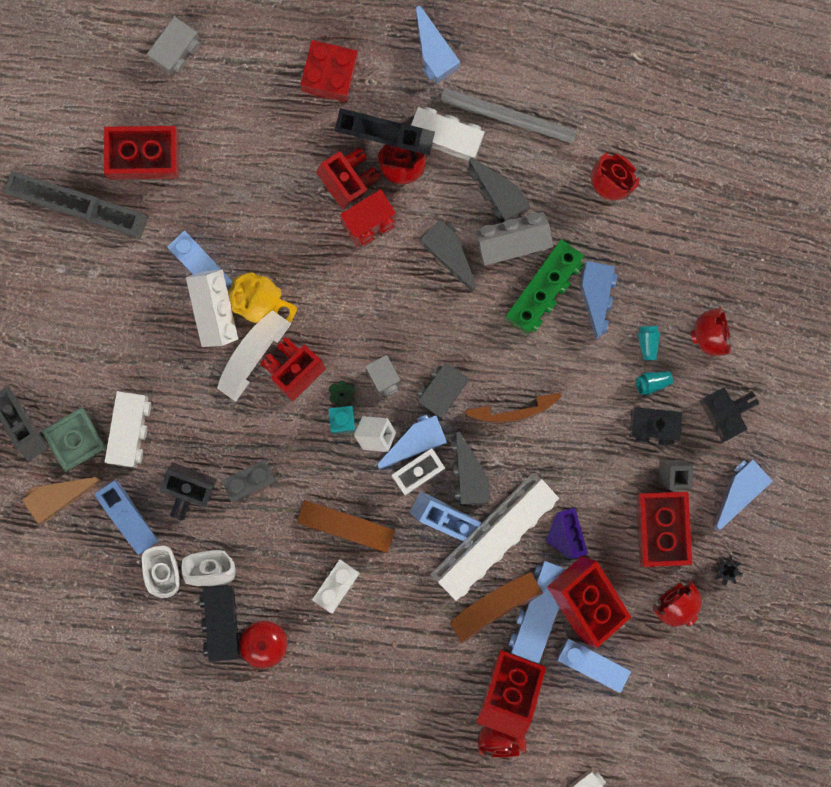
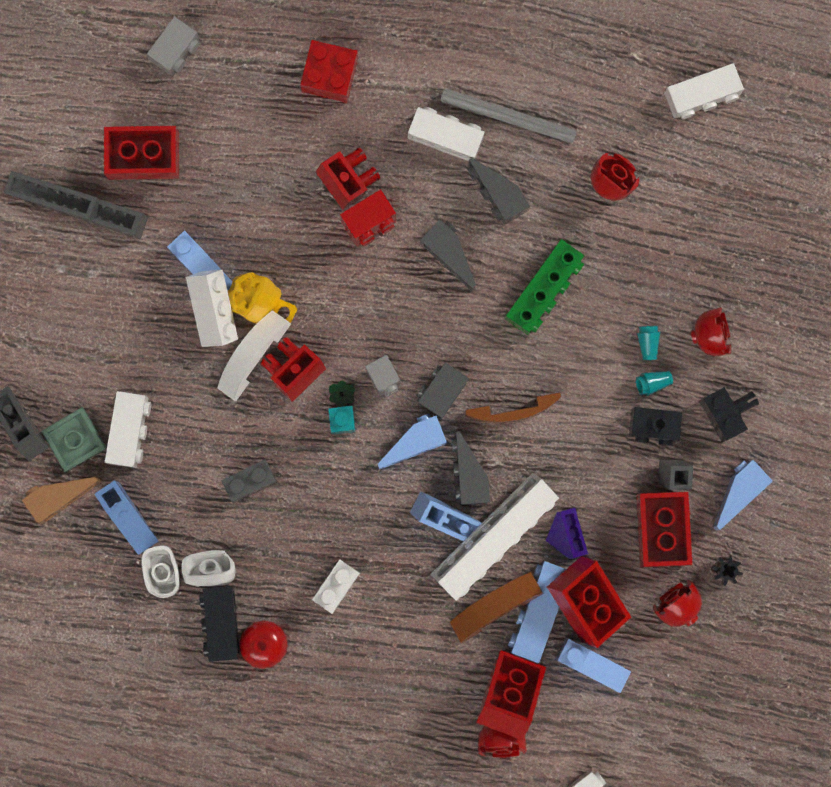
black brick [160,462,217,520] -> none
dark orange slope [297,500,395,553] -> none
black arch [334,108,435,155] -> none
white brick [354,416,396,452] -> none
red cylinder [378,144,426,185] -> none
white brick [391,448,445,496] -> none
light blue slope [416,5,460,84] -> none
light grey brick [475,212,553,266] -> none
medium blue slope [580,261,618,339] -> none
none -> white brick [664,63,744,119]

